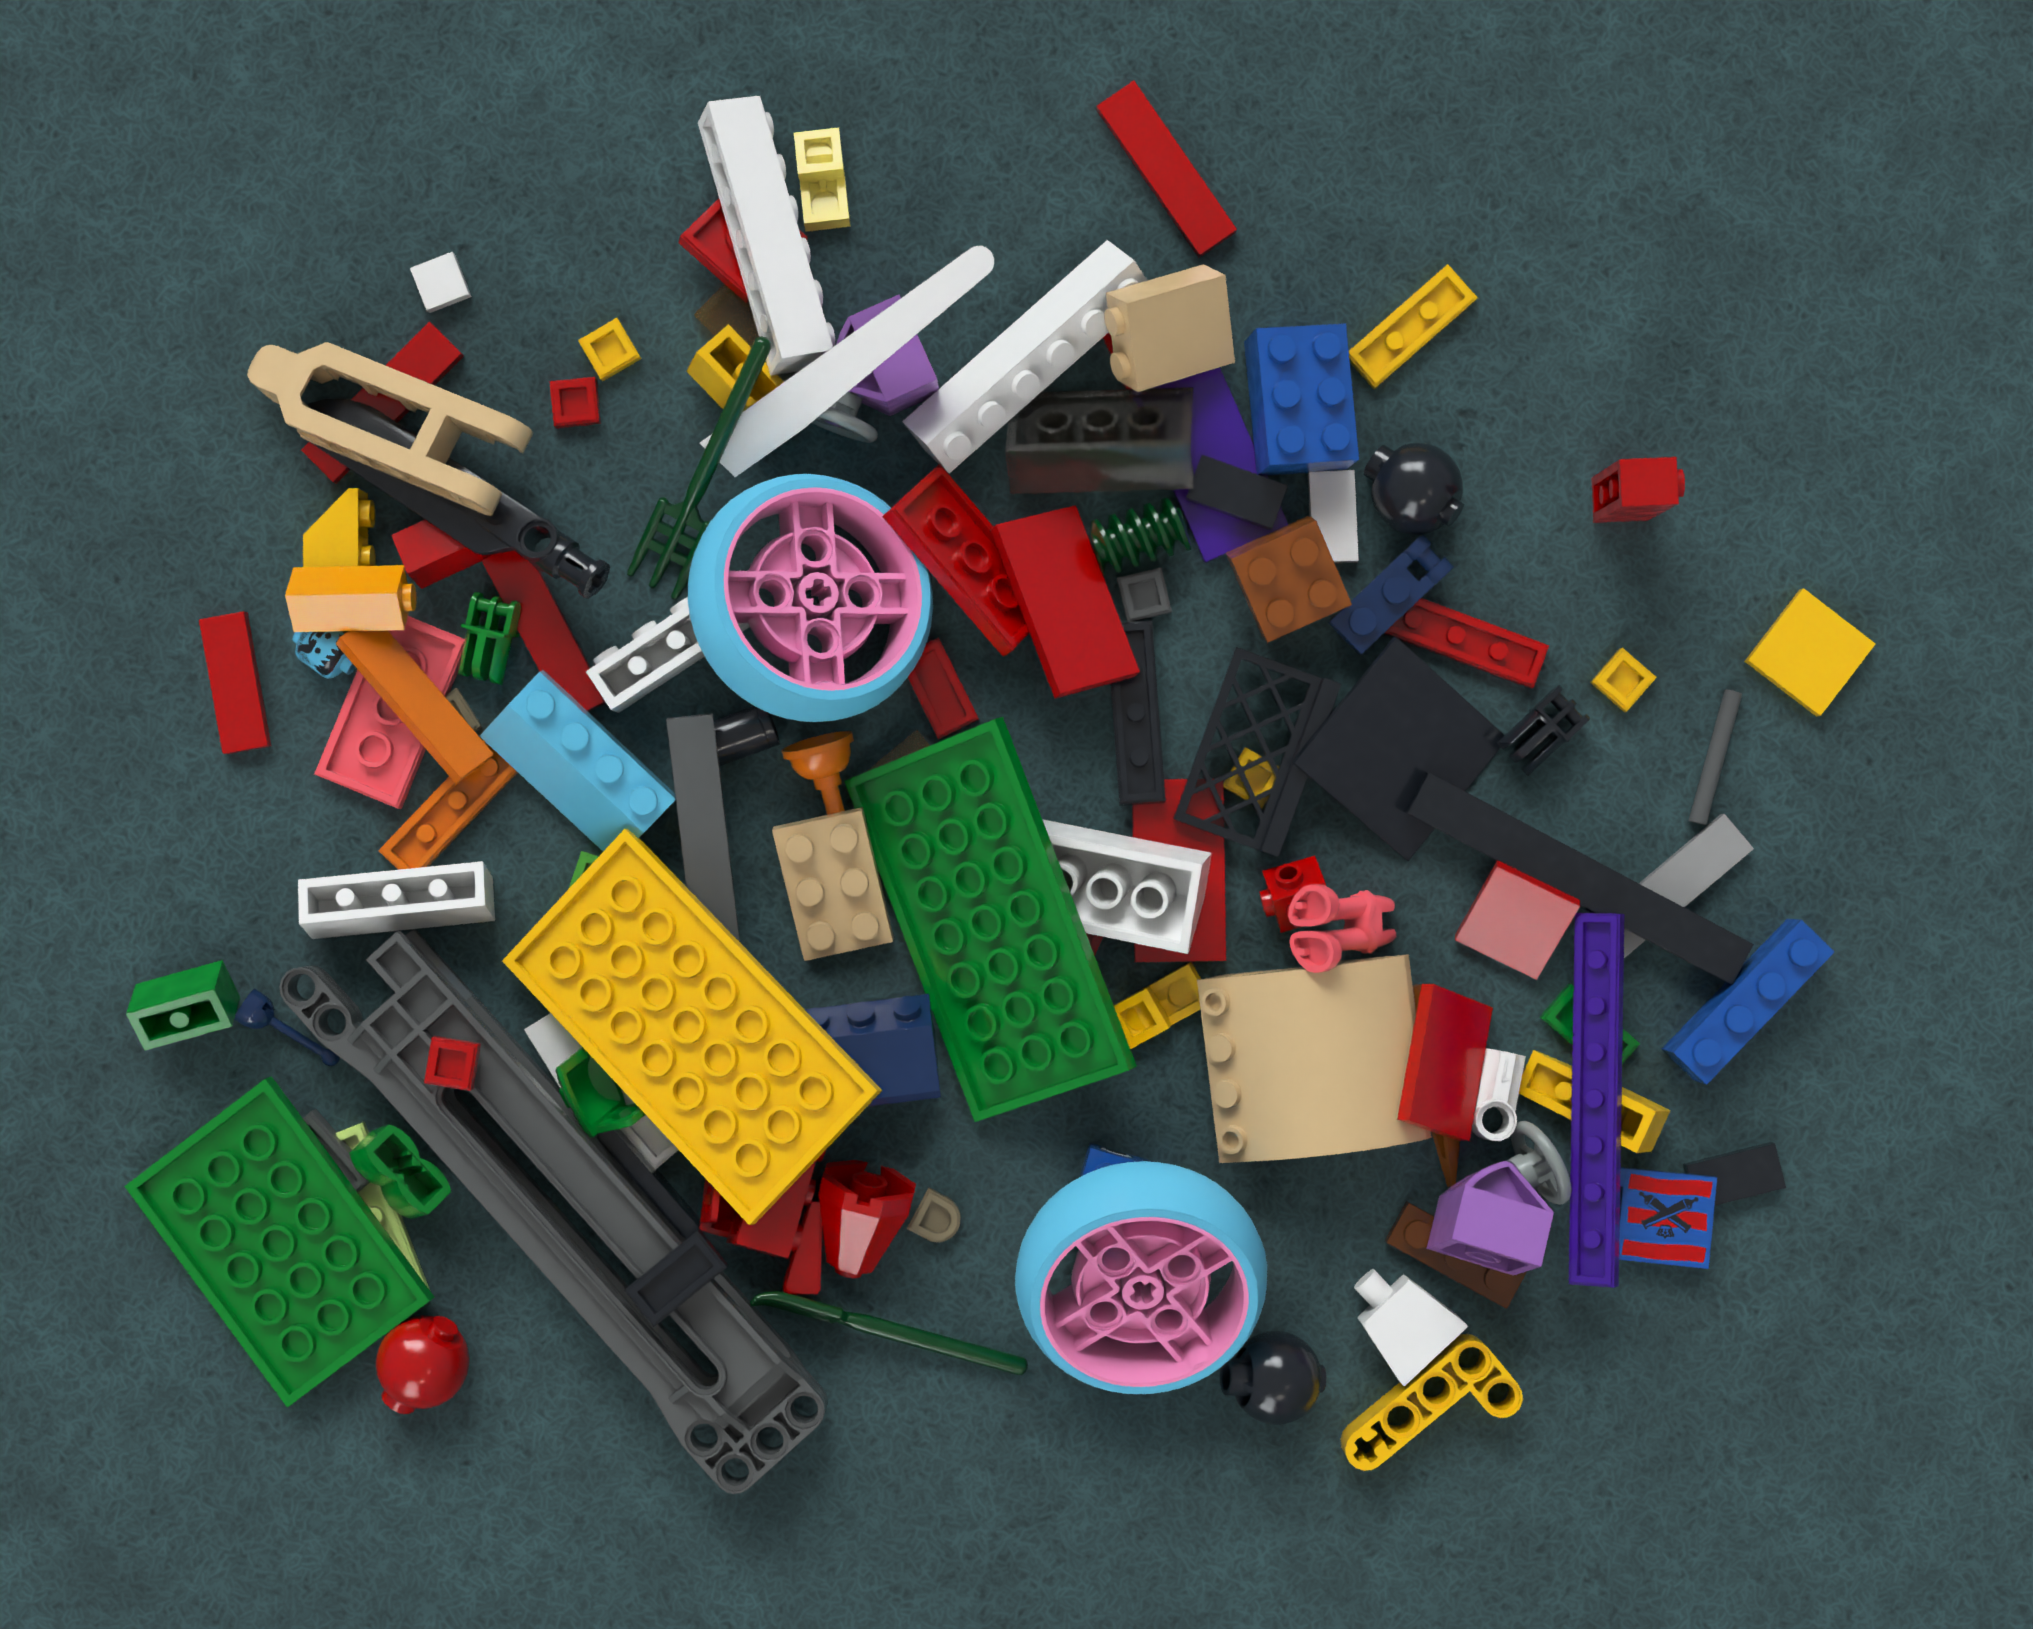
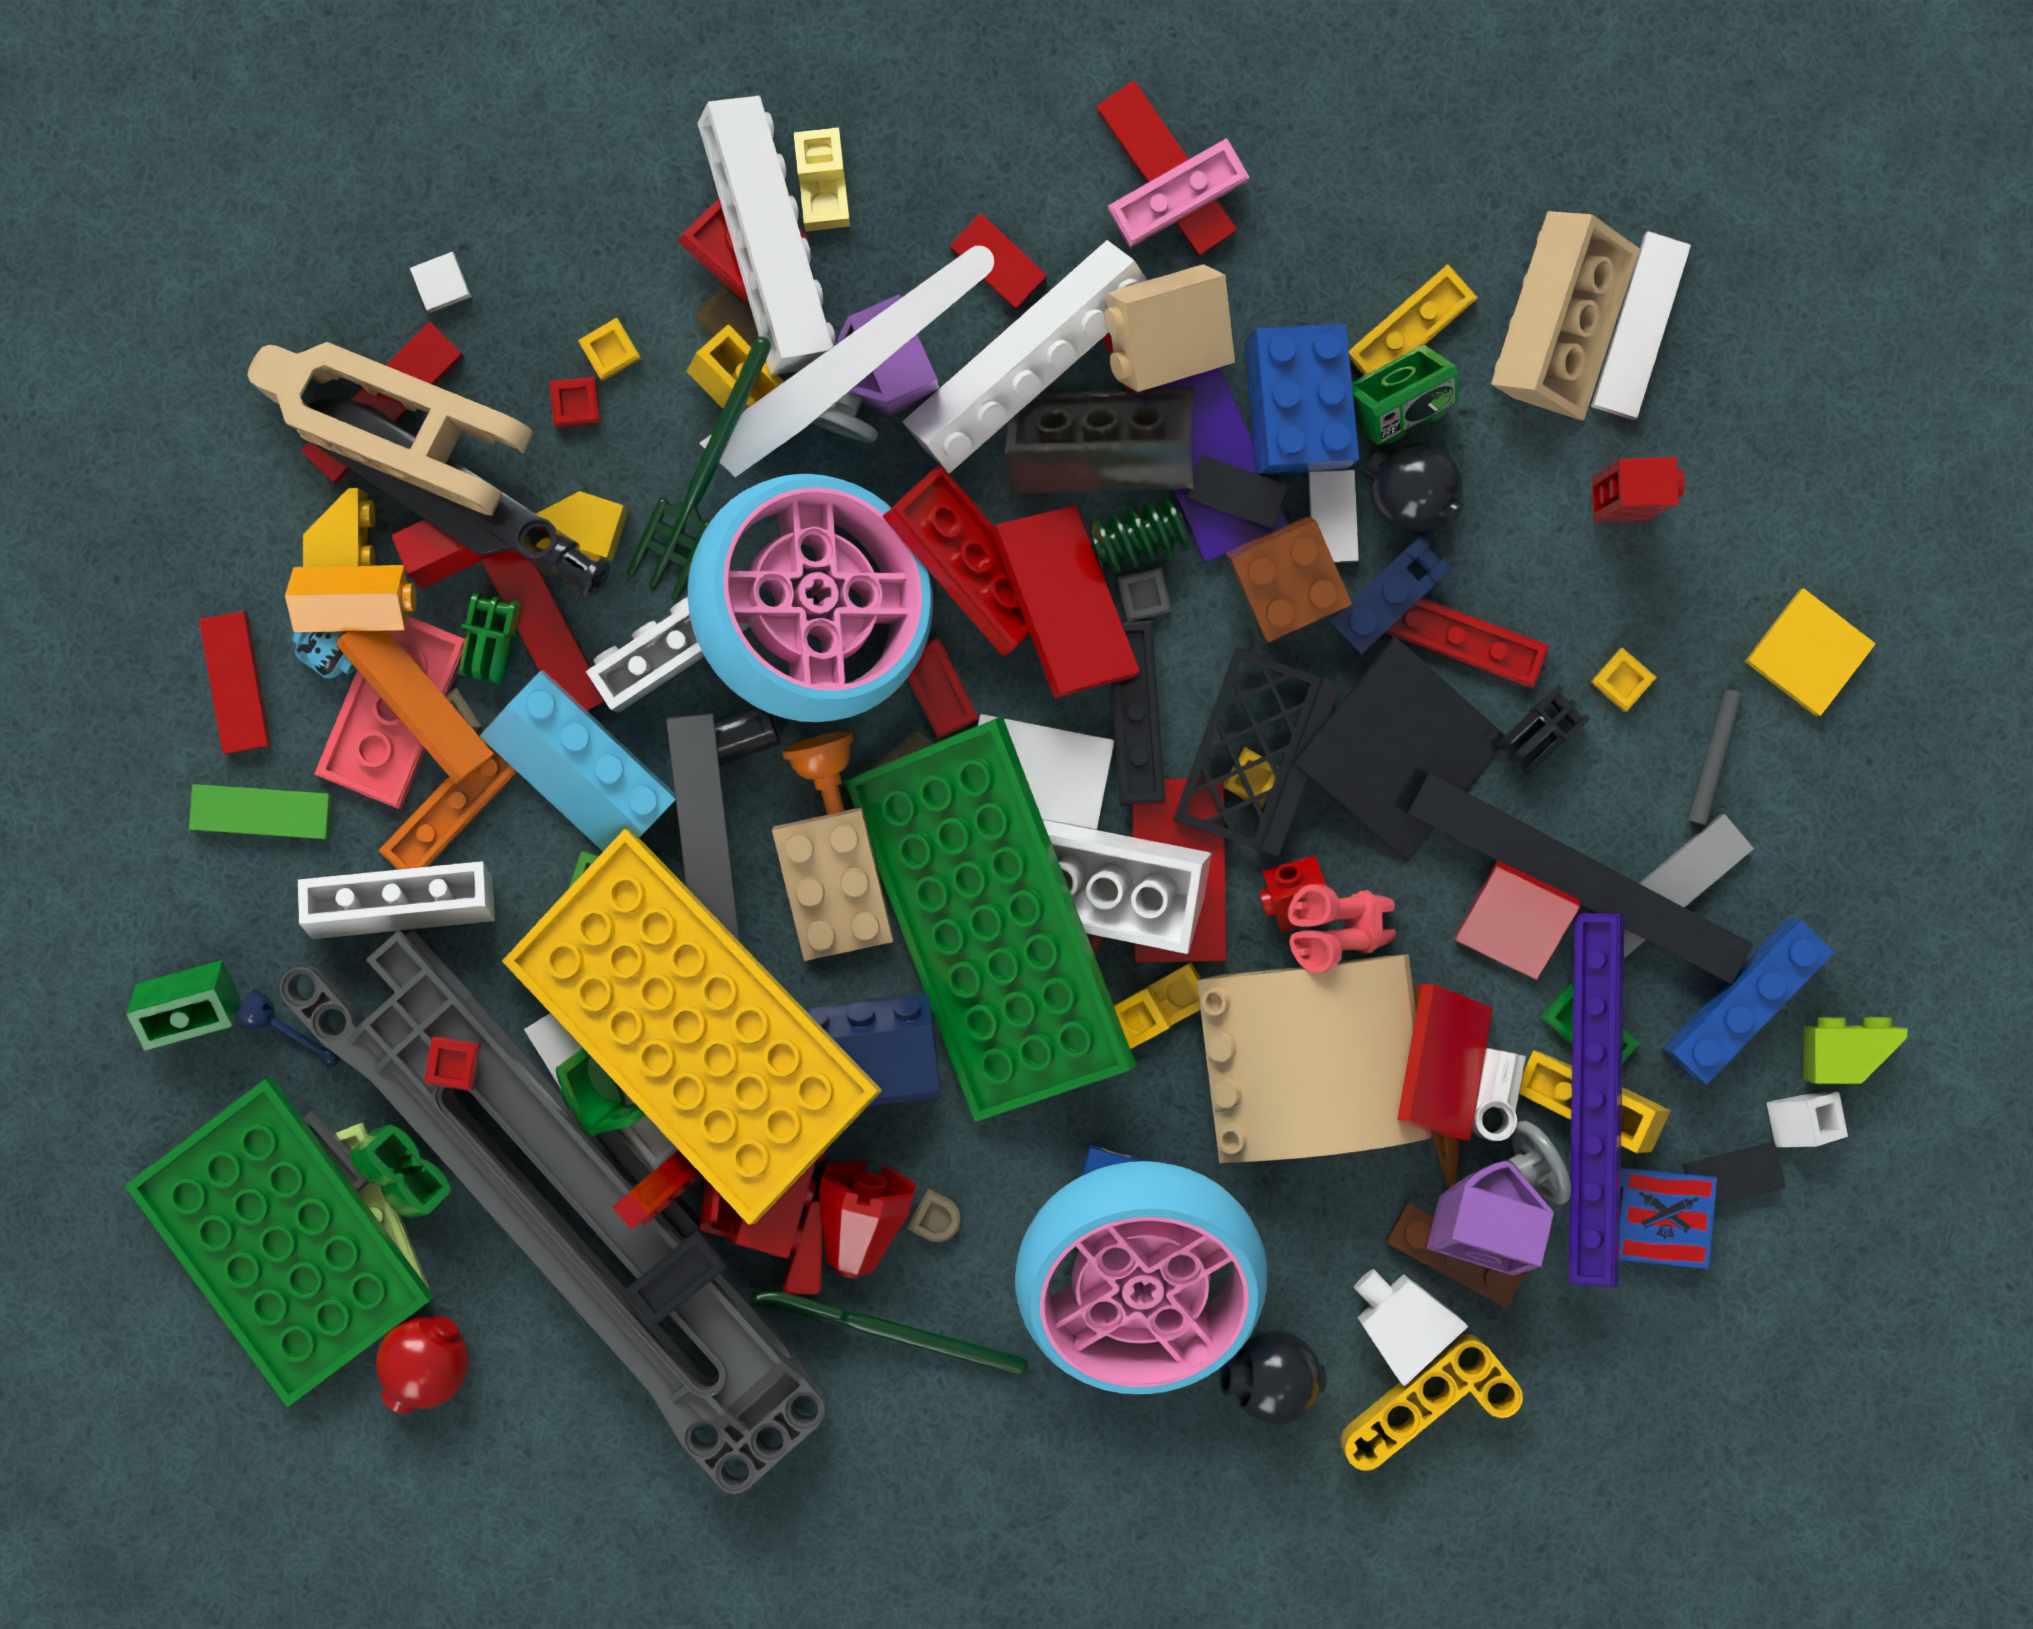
none -> bright green tile [189,784,332,839]
none -> yellow slope [536,491,629,562]
none -> red piece [612,1150,702,1229]
none -> red tile [950,213,1047,311]
none -> white tile [978,714,1114,830]
none -> bright pink tile [1107,138,1250,248]
none -> green slope [1352,344,1459,445]
none -> tan slope [1491,211,1640,421]
none -> white tile [1591,231,1691,420]
none -> white brick [1767,1091,1848,1147]
none -> lime slope [1803,1017,1907,1084]

